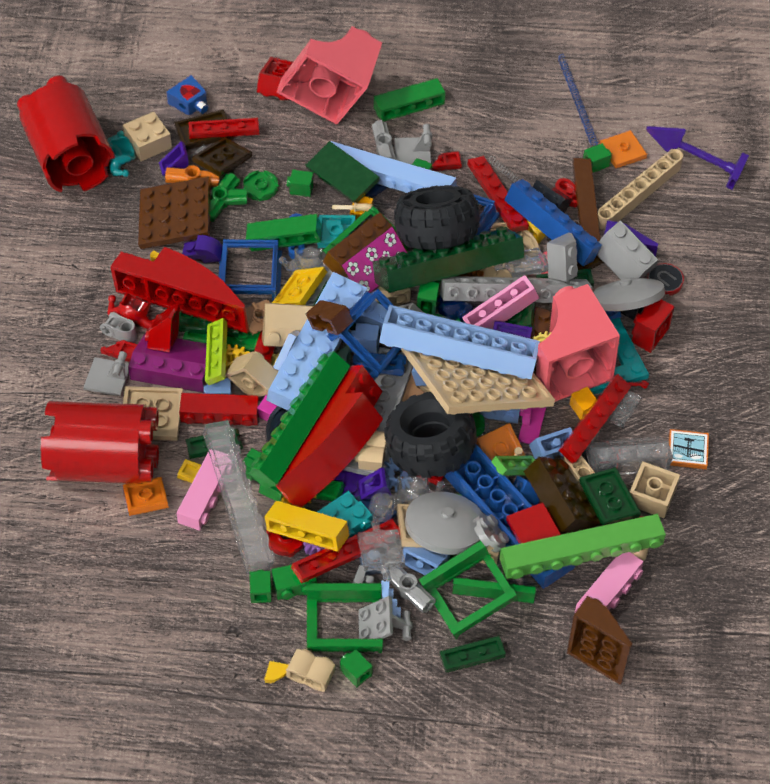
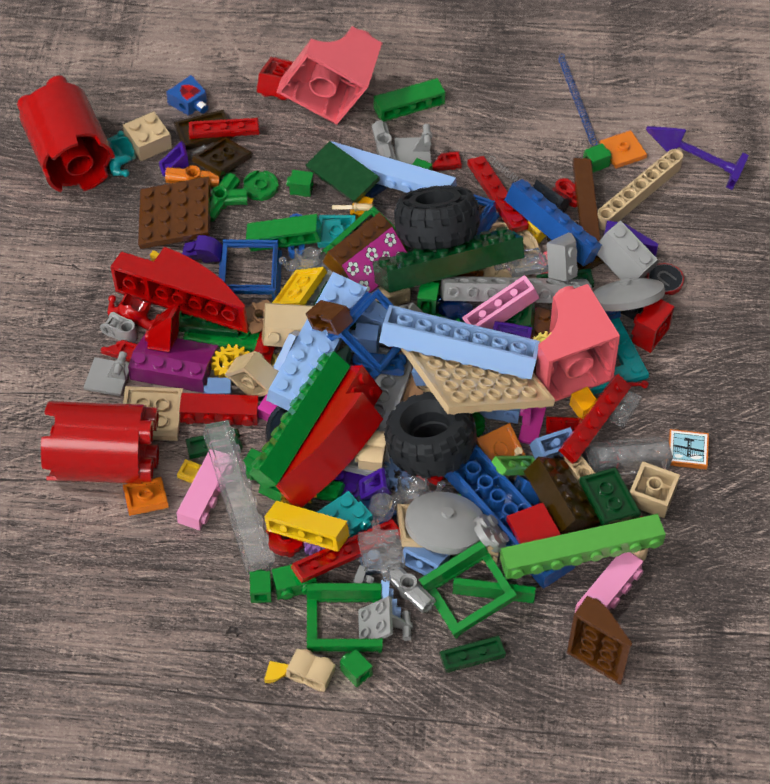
lime plate [205,318,227,385] -> none
none -> red tile [546,416,582,435]

